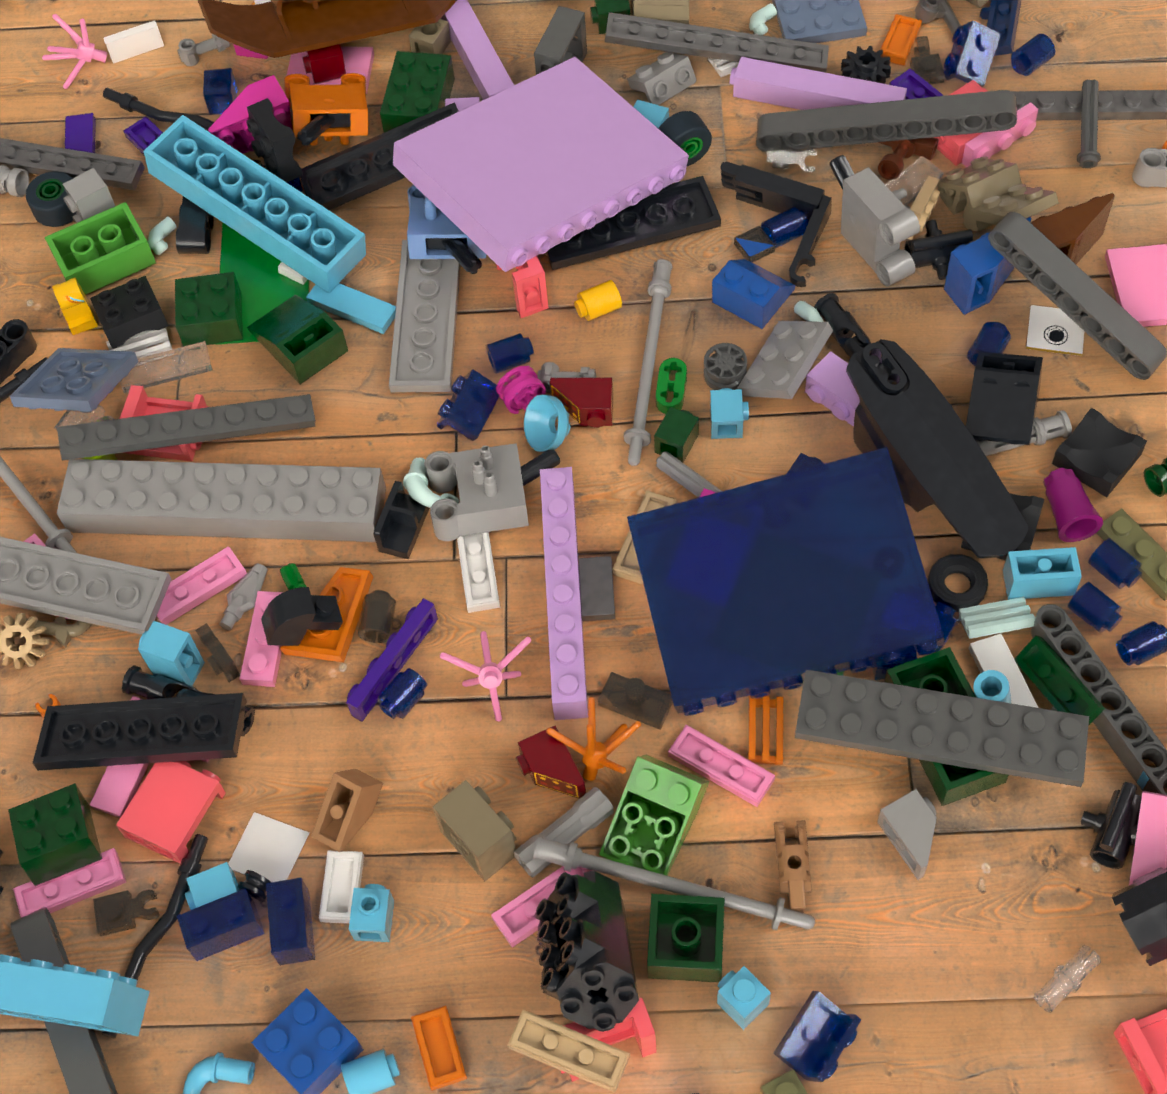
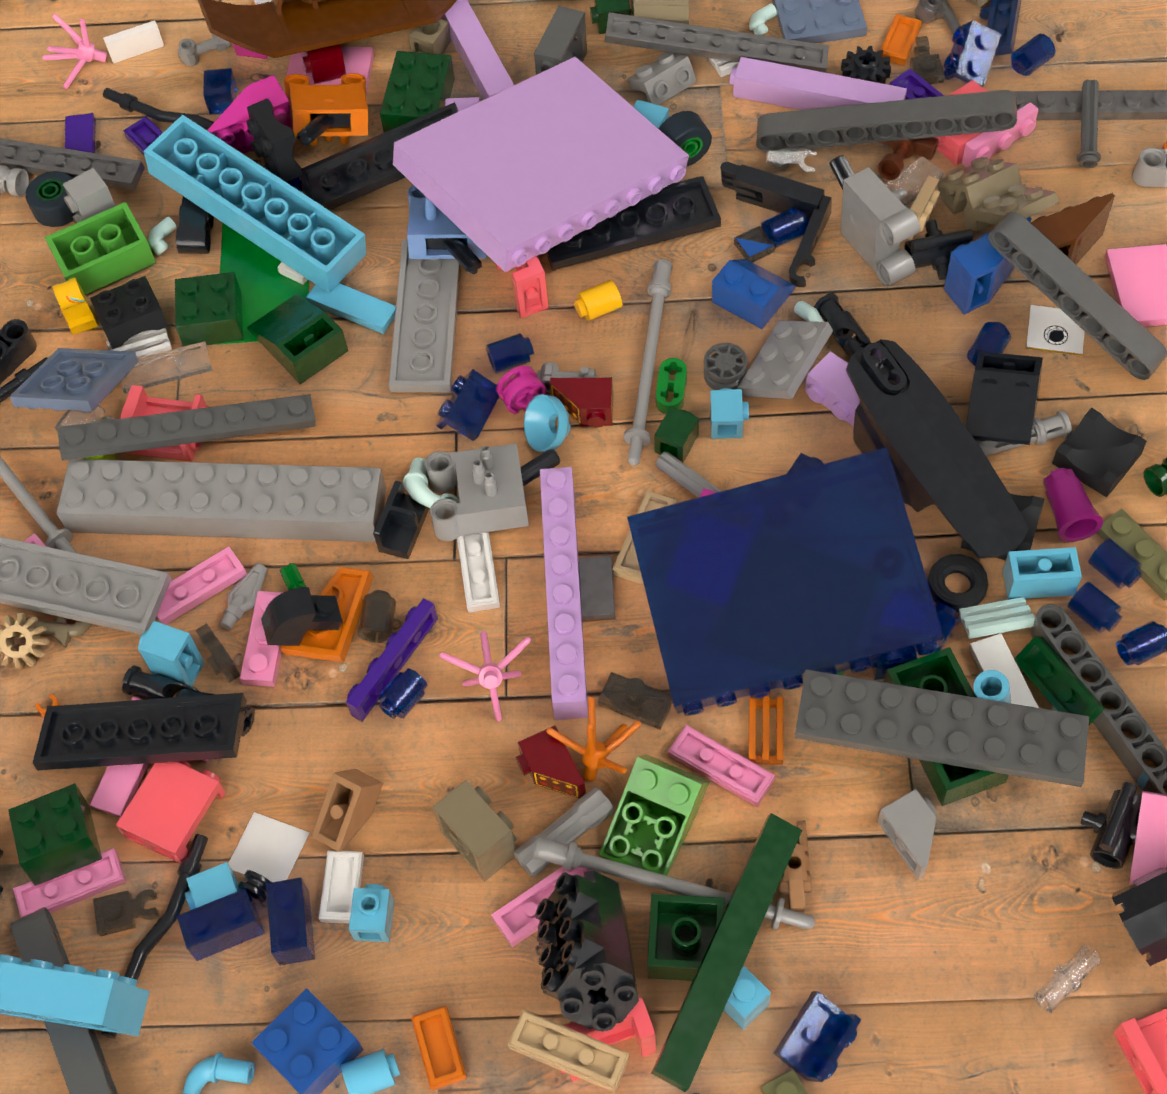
none -> dark green tile [651,813,803,1092]

